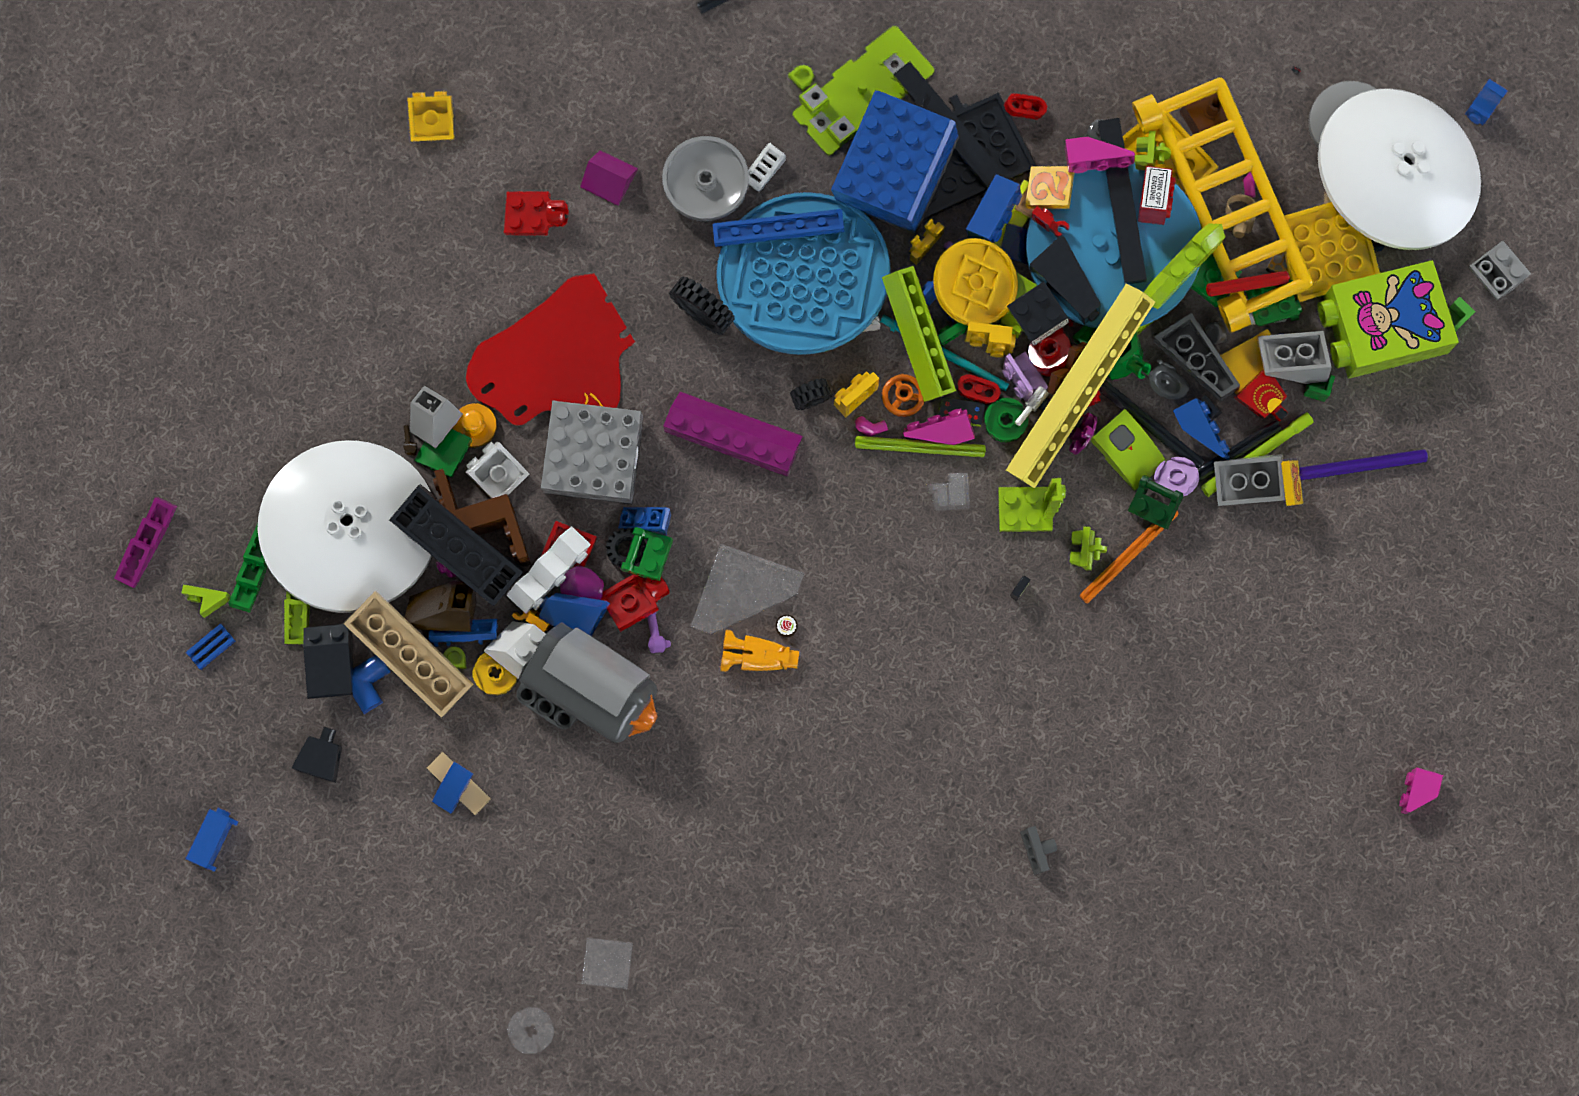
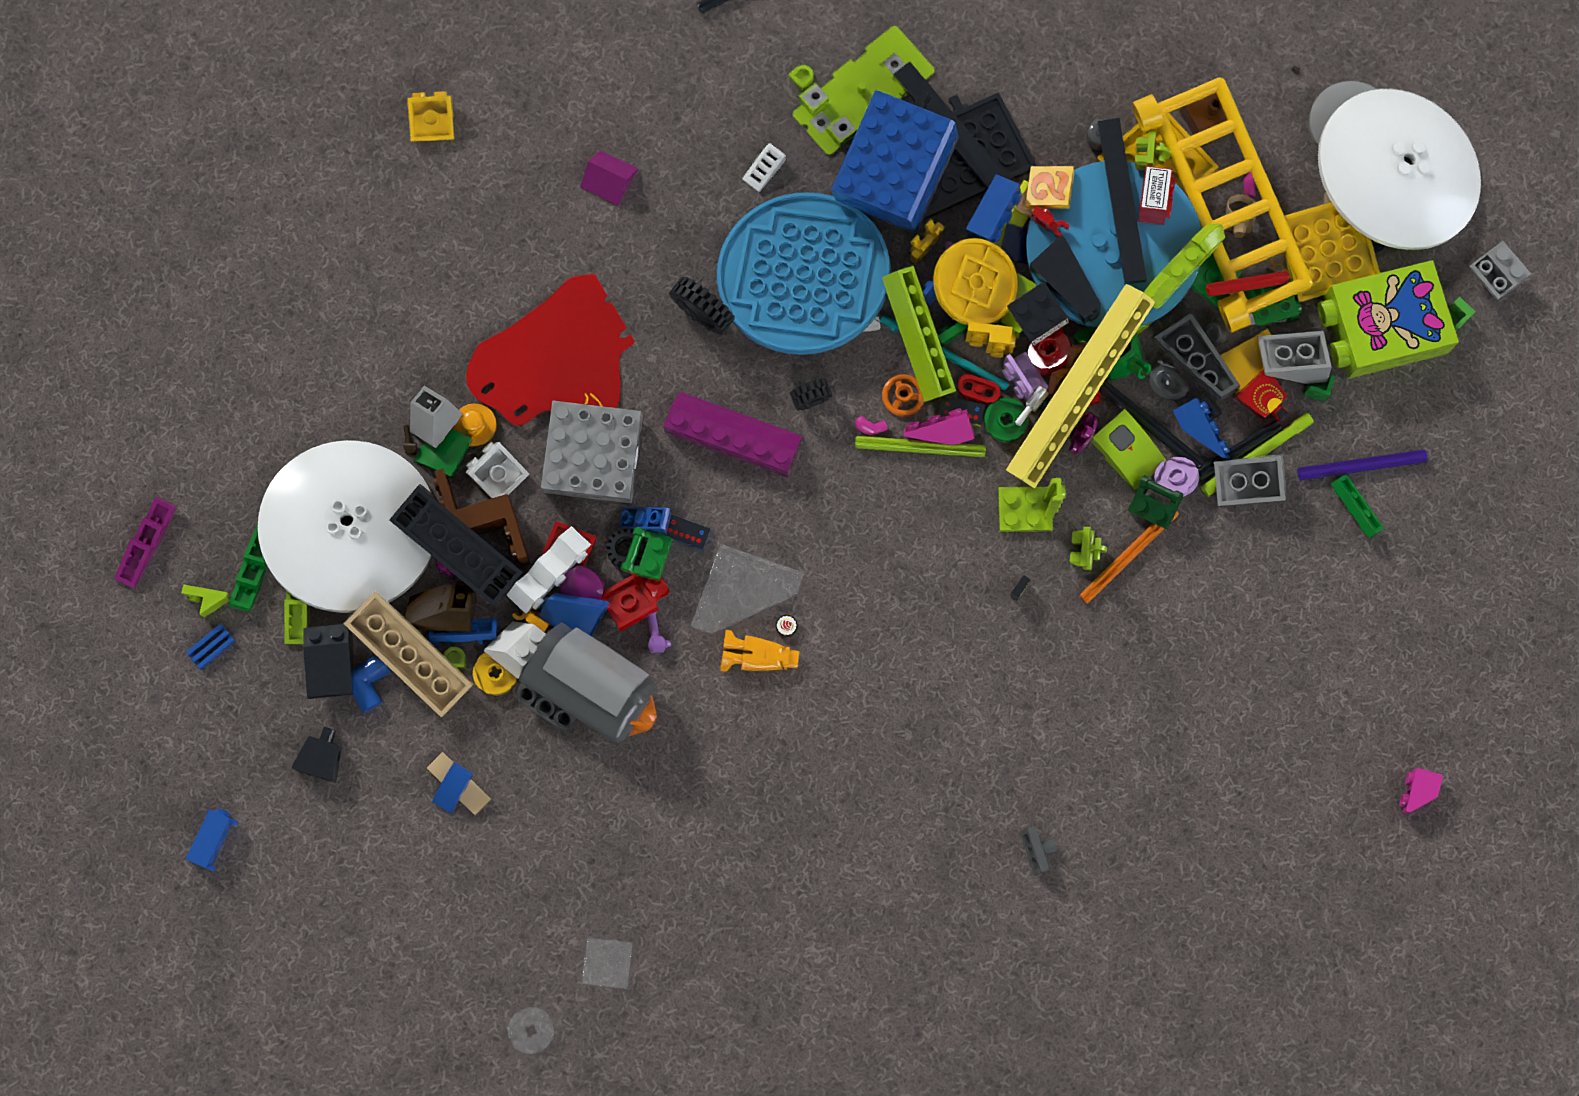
red plate [504,191,569,236] -> none
light grey dish [662,136,749,221] -> none
blue plate [713,209,845,247] -> none
yellow plate [834,371,879,418] -> none
clear plate [926,472,970,511] -> none
red plate [1004,93,1047,120] -> none
dark pink slope [1065,137,1135,173] -> none
yellow tile [1281,460,1303,506] -> none
blue arch [1465,79,1508,125] -> none
none -> black tile [666,515,711,550]
none -> green plate [1331,474,1385,538]

